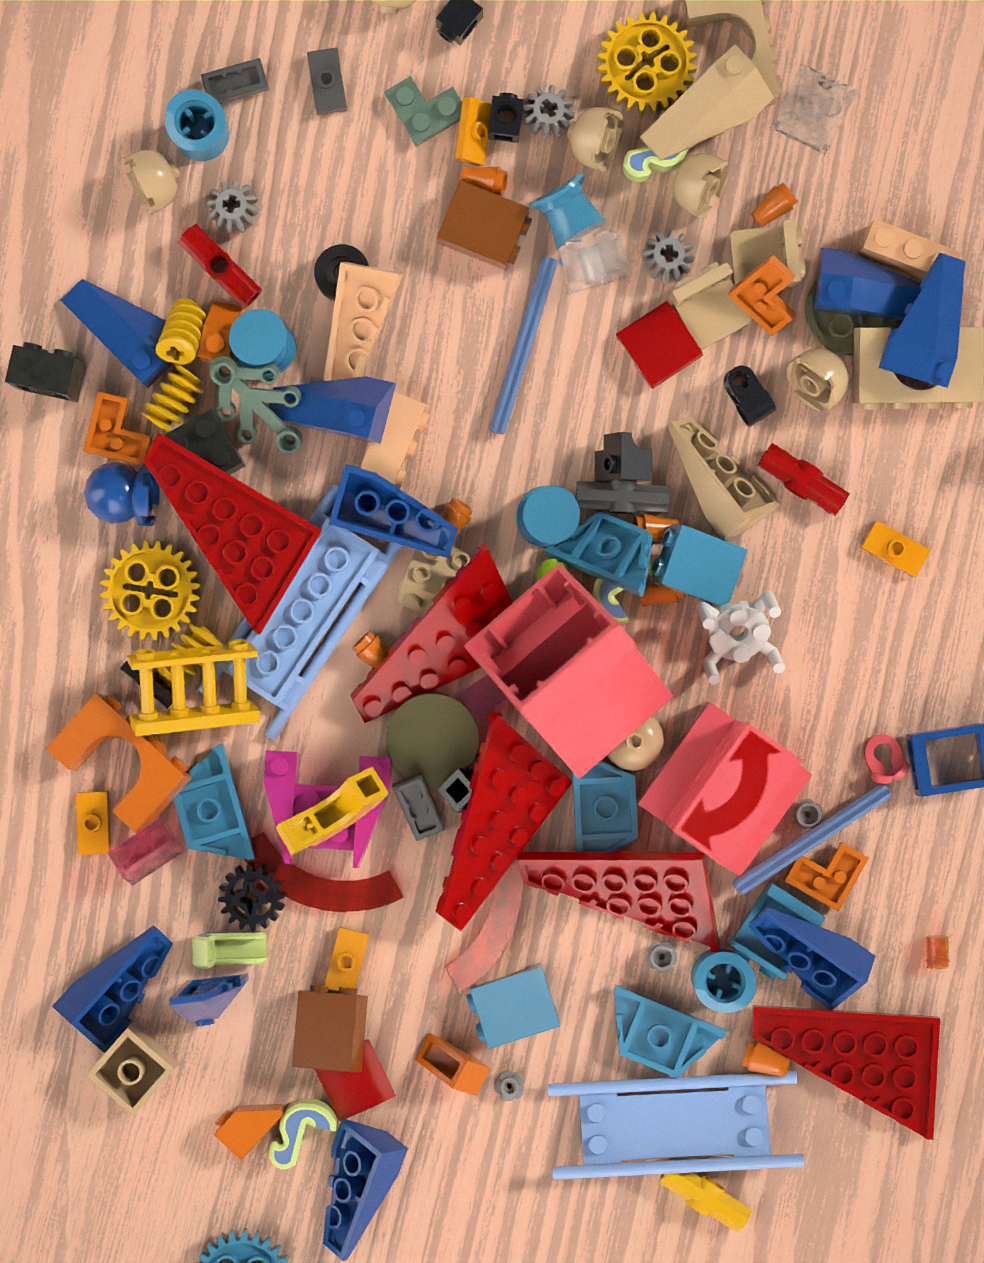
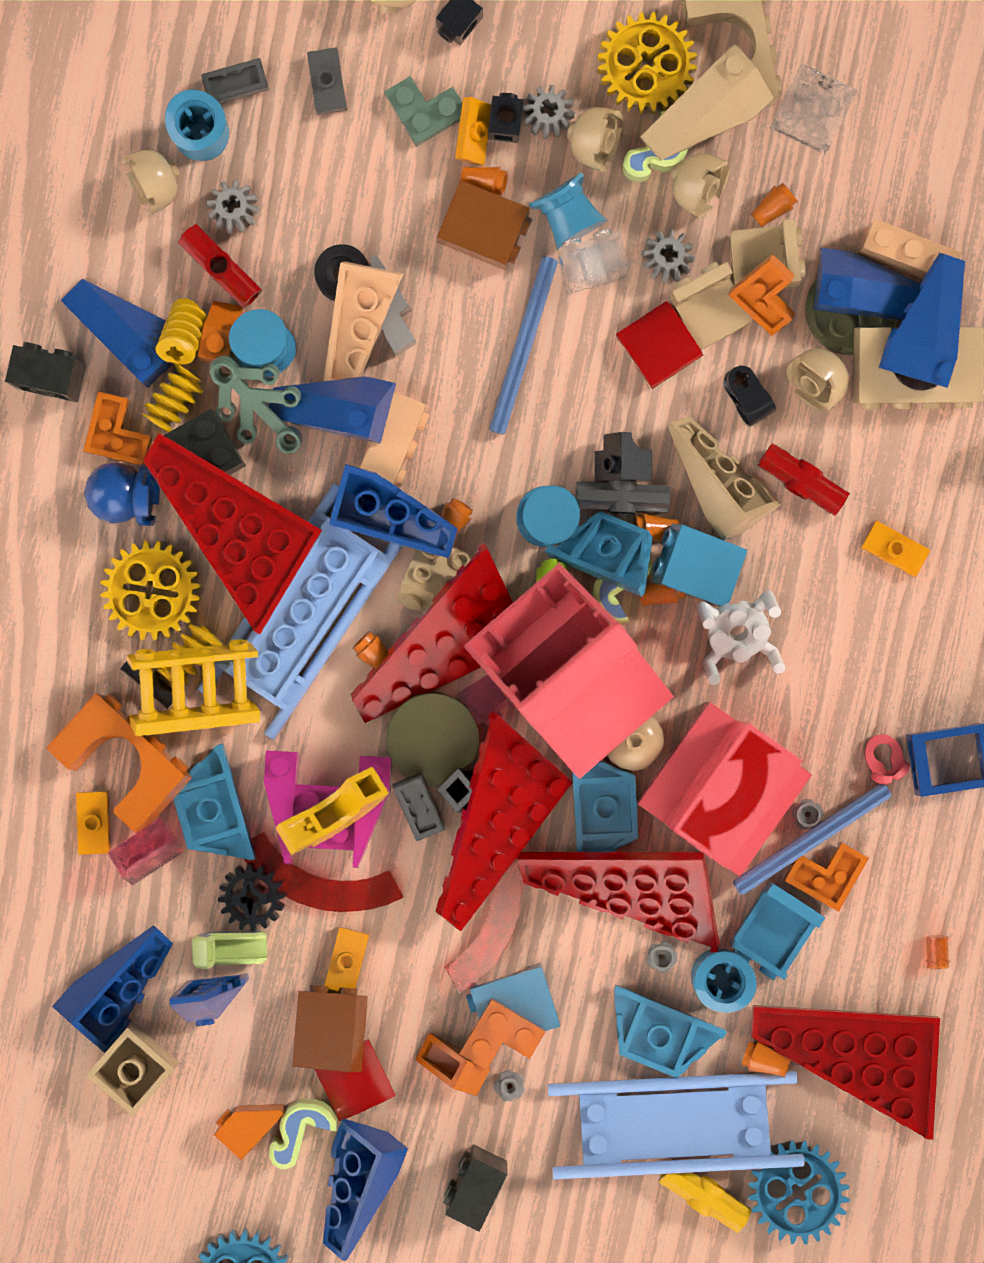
blue wedge [748,907,876,1010] -> none
none -> light grey slope [371,254,416,356]
none -> pearl dark grey brick [443,1145,508,1232]
none -> orange plate [460,998,546,1070]
none -> dark azure gear [748,1141,850,1245]

